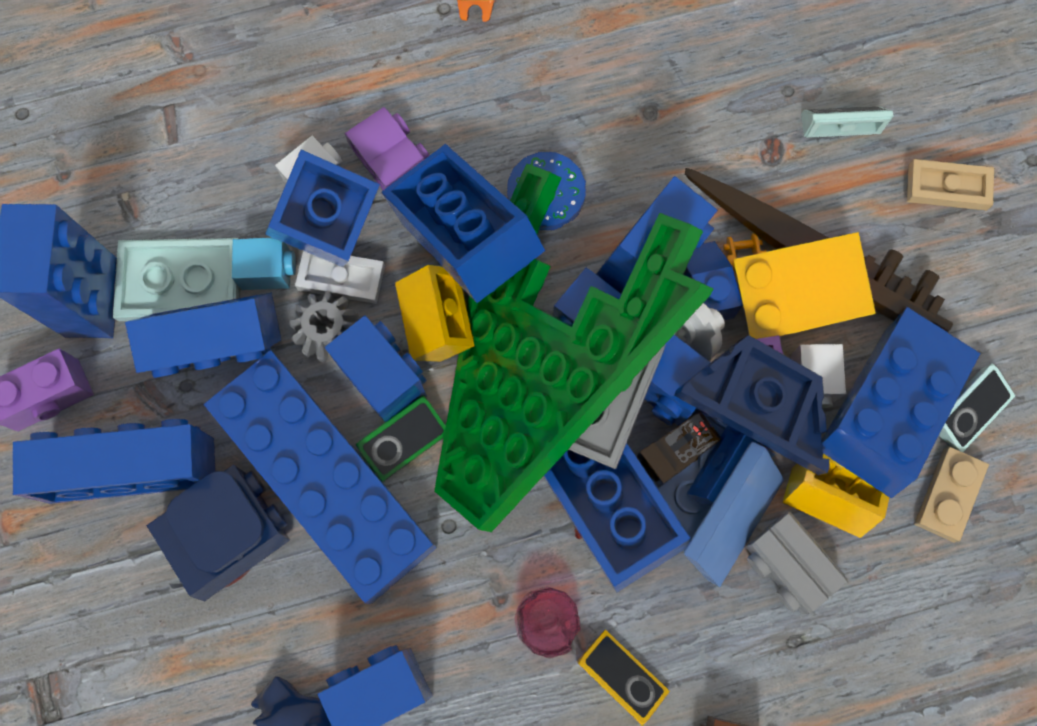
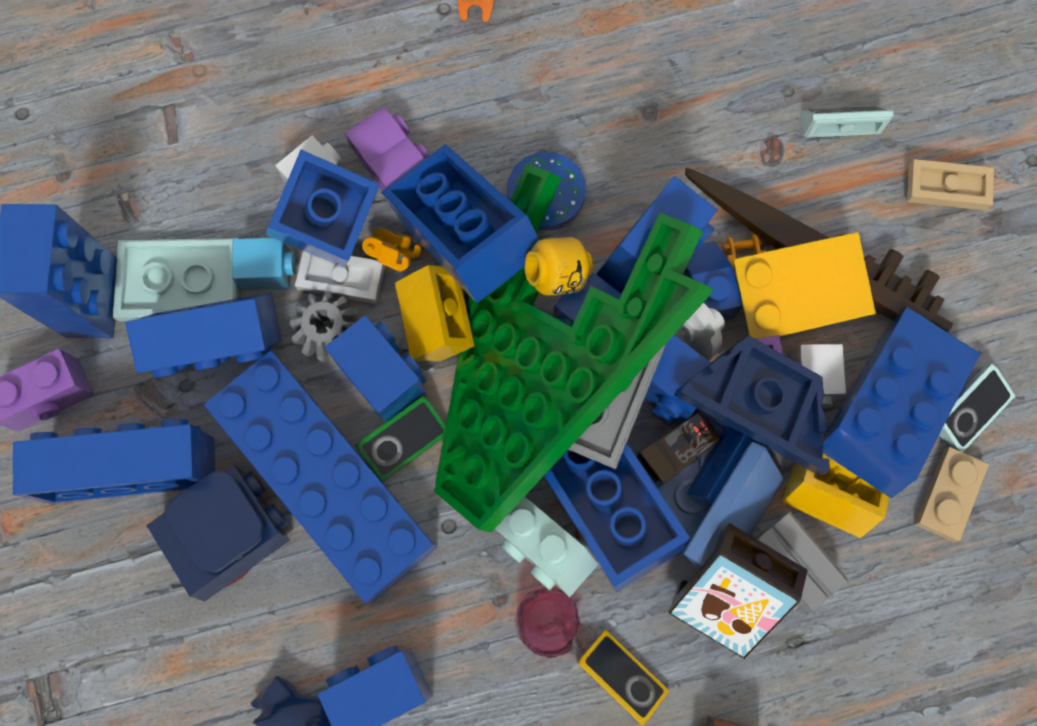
none -> light orange piece [362,228,423,271]
none -> light aqua brick [495,497,599,597]
none -> yellow head [524,237,593,296]
none -> panel [668,523,808,659]

